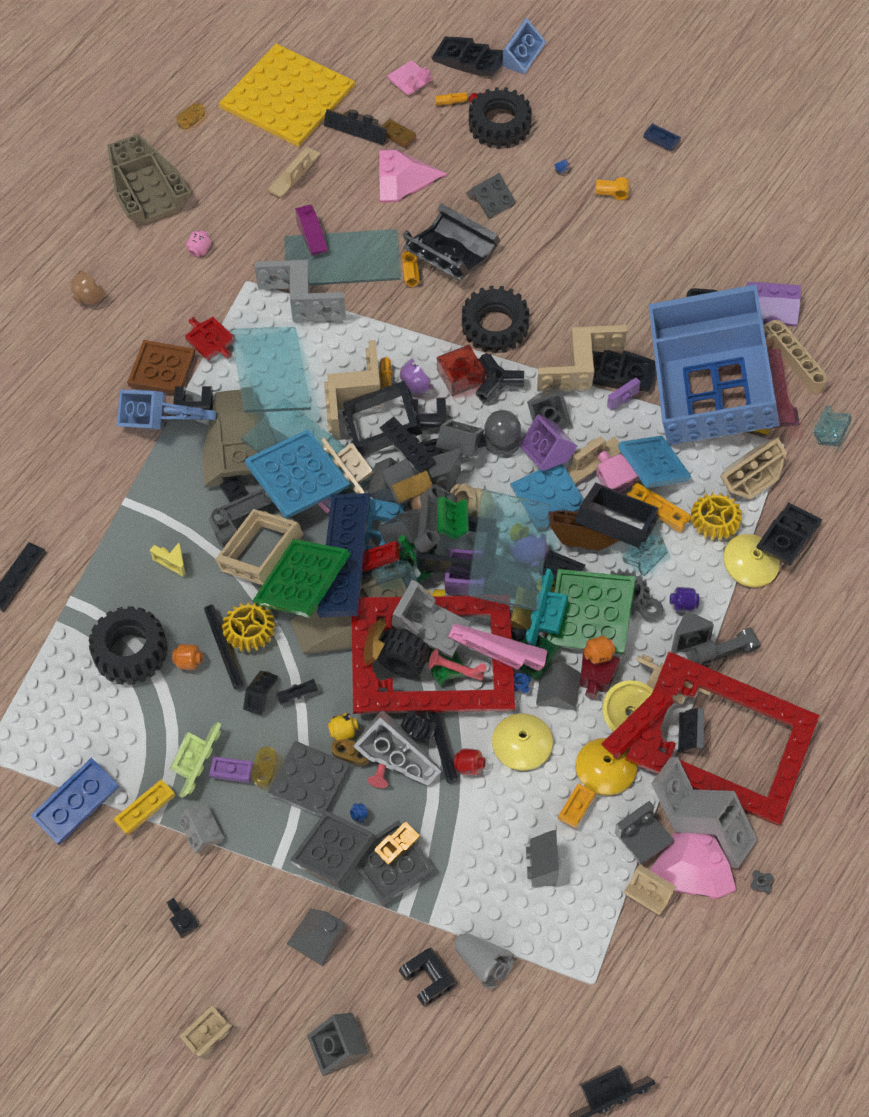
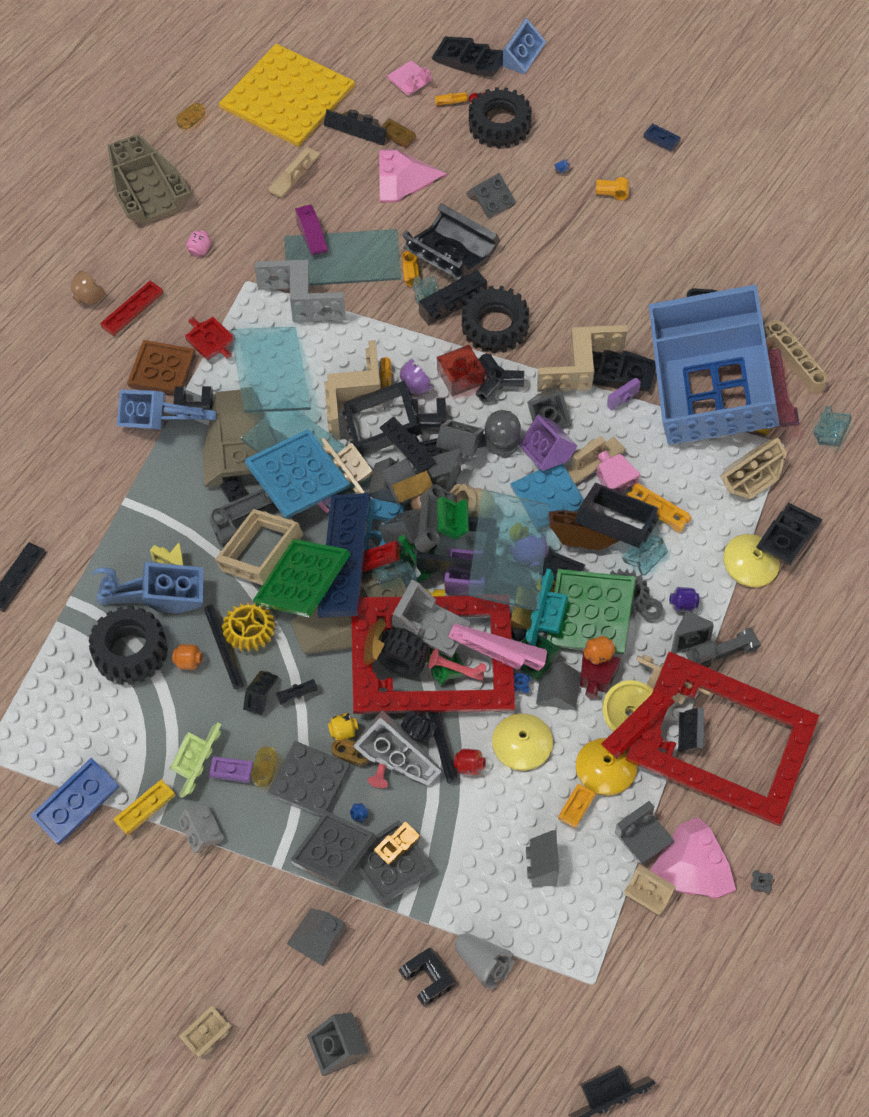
black plate [166,898,199,938] -> none
dark azure plate [618,436,692,488] -> none
light grey bracket [651,757,757,868] -> none
yellow gear [690,492,742,541] -> none
medium lavender slope [746,281,801,327] -> none
none -> medium blue slope [92,562,203,614]
none -> red plate [100,280,163,336]
none -> clear light blue plate [412,276,440,305]
none -> black brick [419,270,487,326]

